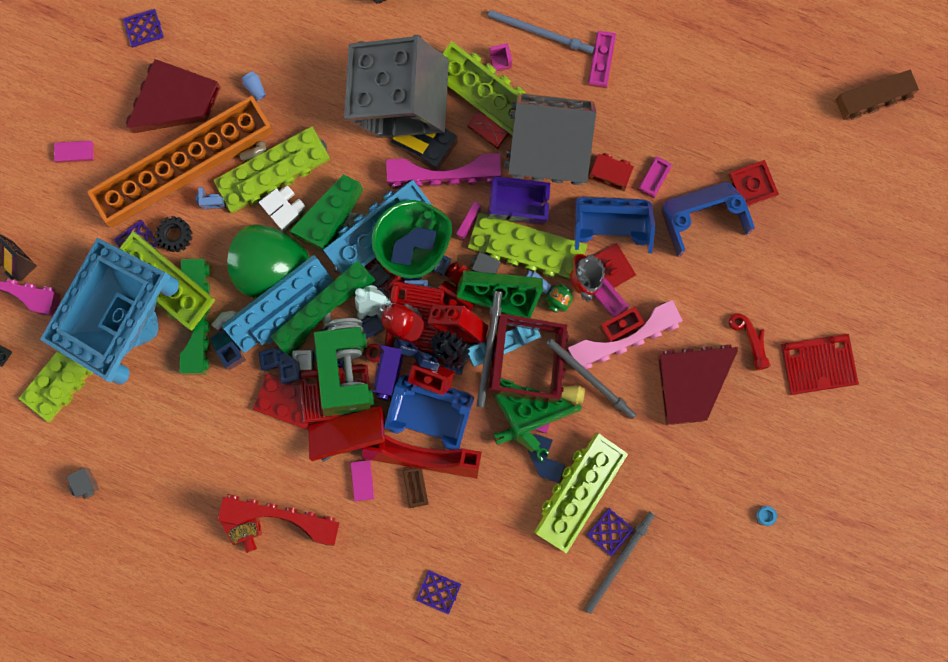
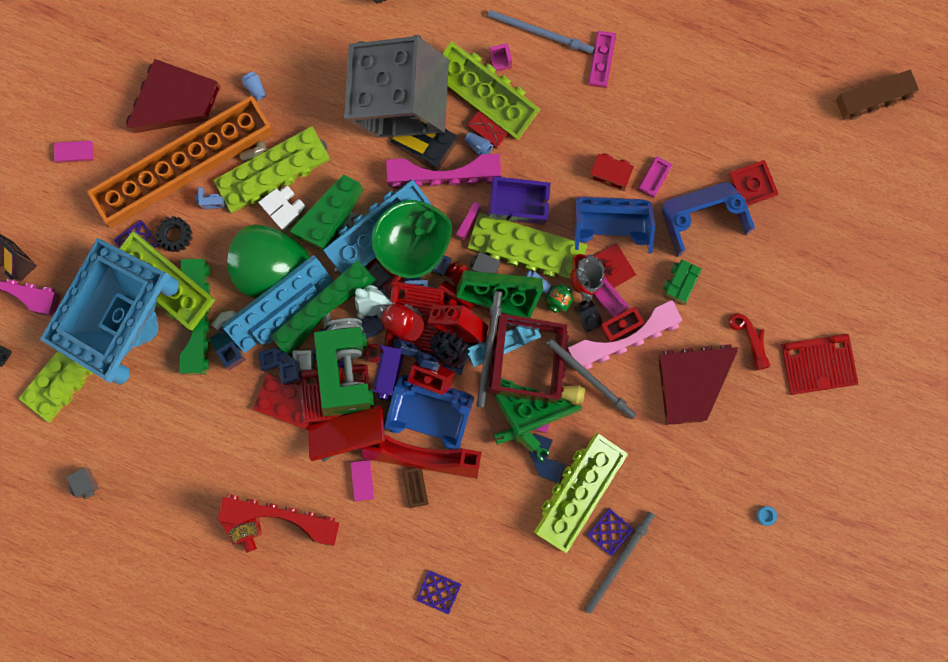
dark purple window [123,9,164,48] -> none
dark blue tile [391,227,437,265] -> none
dark grey piece [504,93,596,185] -> none
none -> medium blue cone [464,132,493,156]
none -> black bracket [574,300,603,333]
none -> green brick [662,259,702,305]

